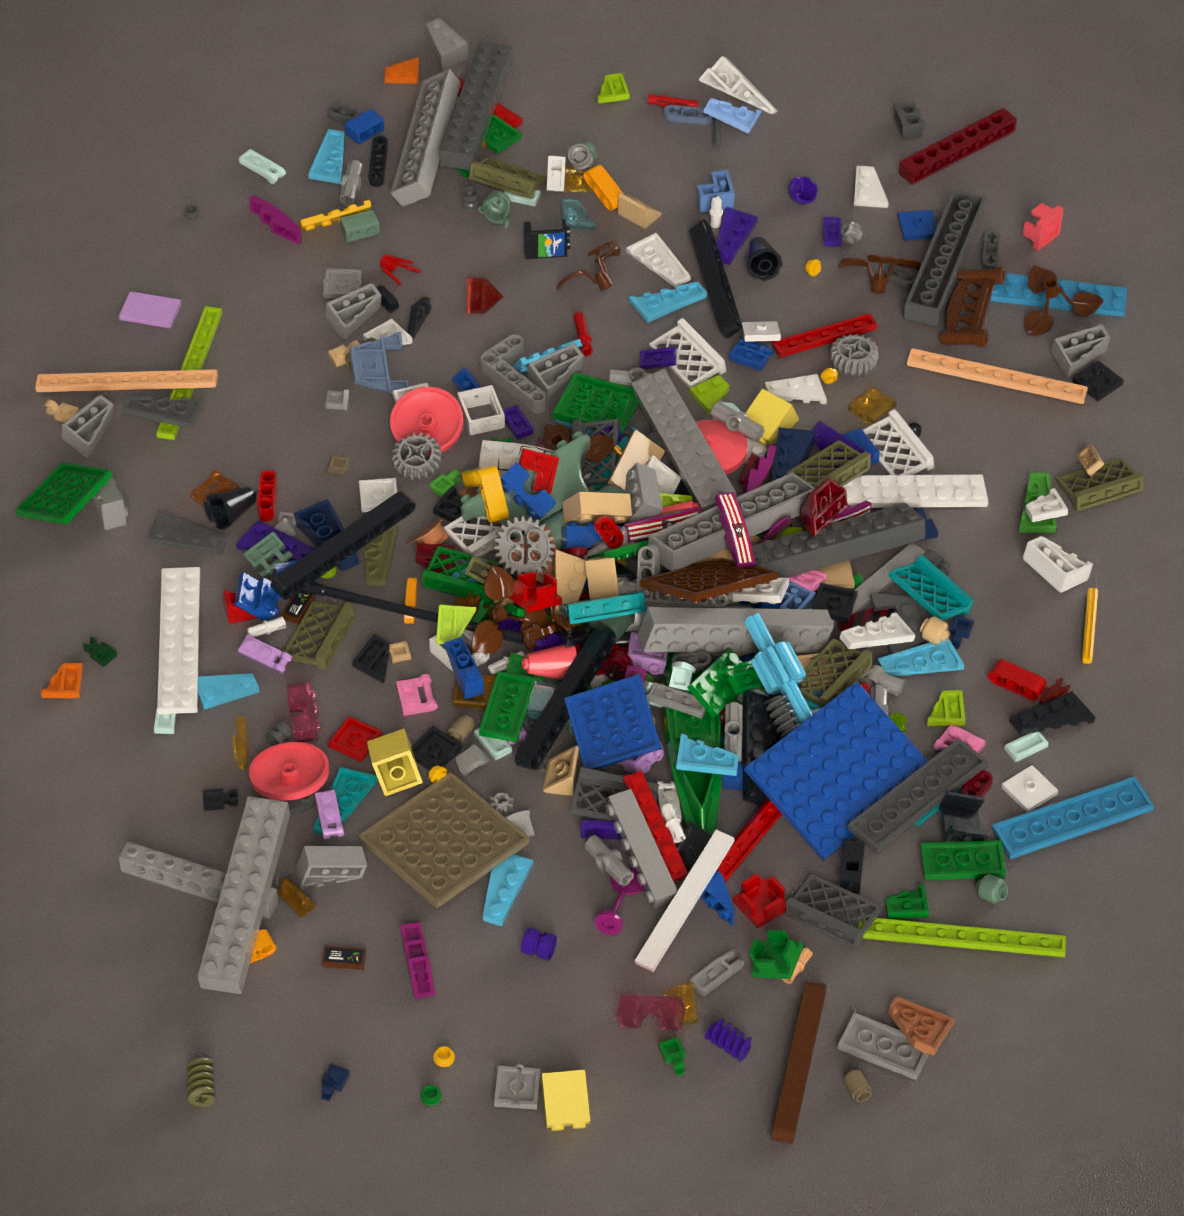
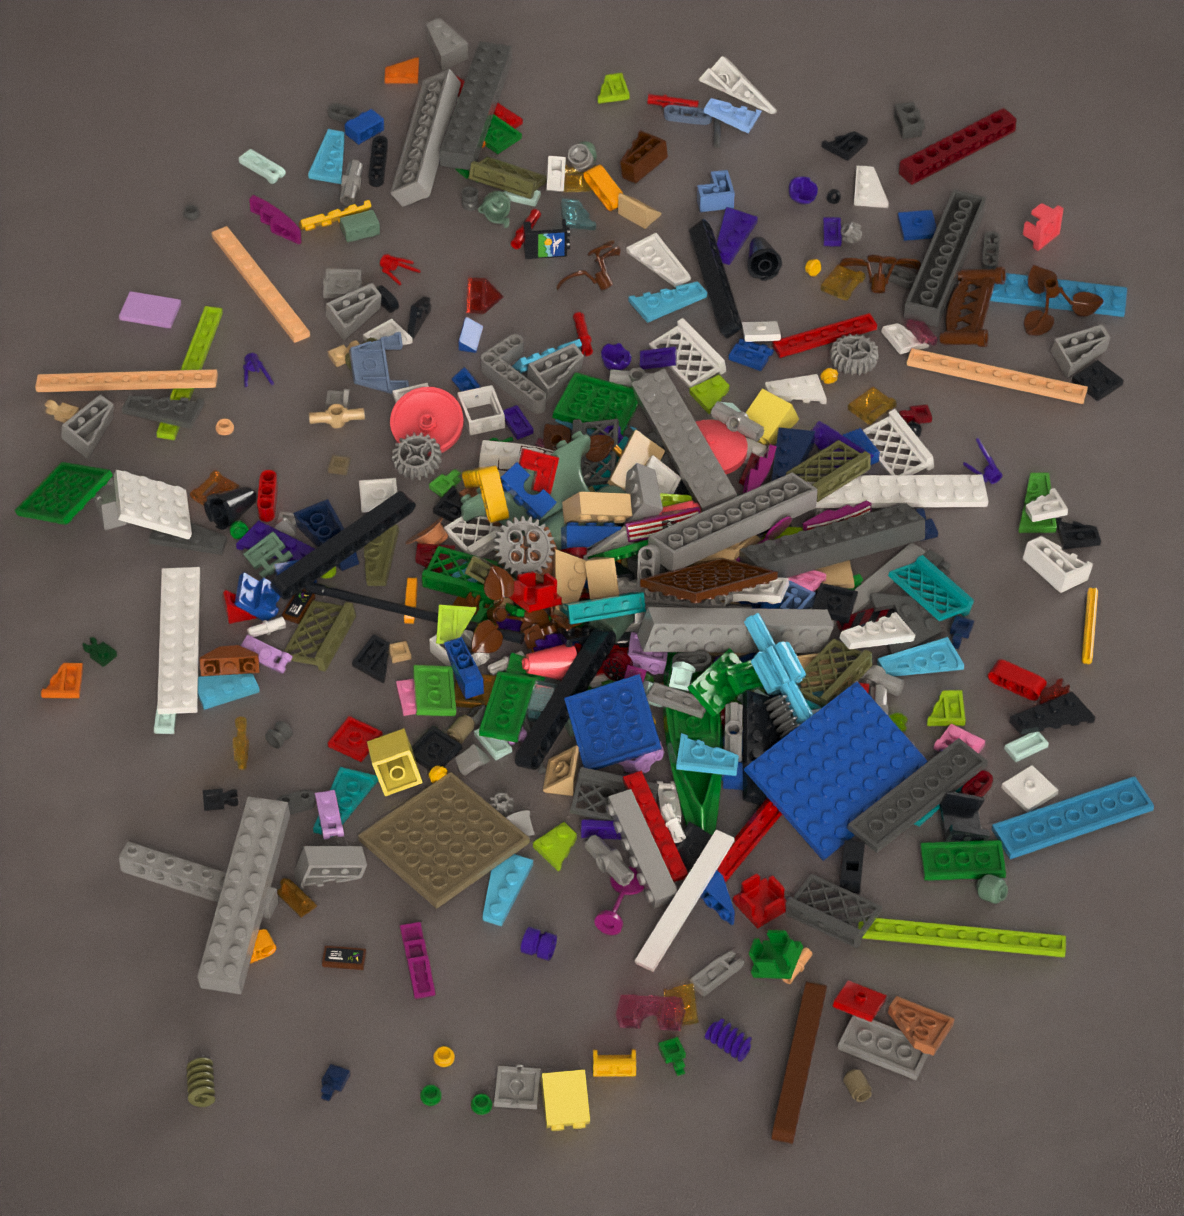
coral dish [249,742,330,801] -> none
clear pink arch [287,682,321,742] -> none
red plate [594,515,624,549] -> none
white axle [709,196,723,228] -> none
slope [715,492,755,568] -> none
dark red wedge [801,478,848,536] -> none
green wing [885,884,929,919] -> none
tan head [920,617,950,645] -> none
olive fence [1056,457,1144,511] -> none
tan plate [1077,444,1104,476] -> none
none -> white plate [113,470,192,539]
none -> dark orange slope [199,645,260,676]
none -> light nougat plate [212,226,310,343]
none -> light nougat plate [216,418,234,435]
none -> green plate [230,521,249,539]
none -> dark purple plant [243,353,274,387]
none -> tan pin [309,404,365,428]
none -> bright green plate [413,665,456,716]
none -> slope [459,317,483,353]
none -> dark grey plate [467,705,486,725]
none -> green plate [471,1094,492,1115]
none -> red pin [511,209,541,249]
none -> lime wing [533,822,577,871]
none -> yellow hinge [593,1049,636,1077]
none -> dark purple hair [601,343,632,371]
none -> reddish brown wedge [620,130,668,184]
none -> black wing [821,131,868,161]
none -> clear yellow plate [821,265,866,300]
none -> black hinge [827,189,841,204]
none -> red plate [833,980,887,1022]
none -> white wing [881,323,930,354]
none -> dark red plate [899,404,933,424]
none -> clear pink tile [906,319,938,345]
none -> dark purple plant [963,438,1003,484]
none -> black wing [1056,518,1101,549]

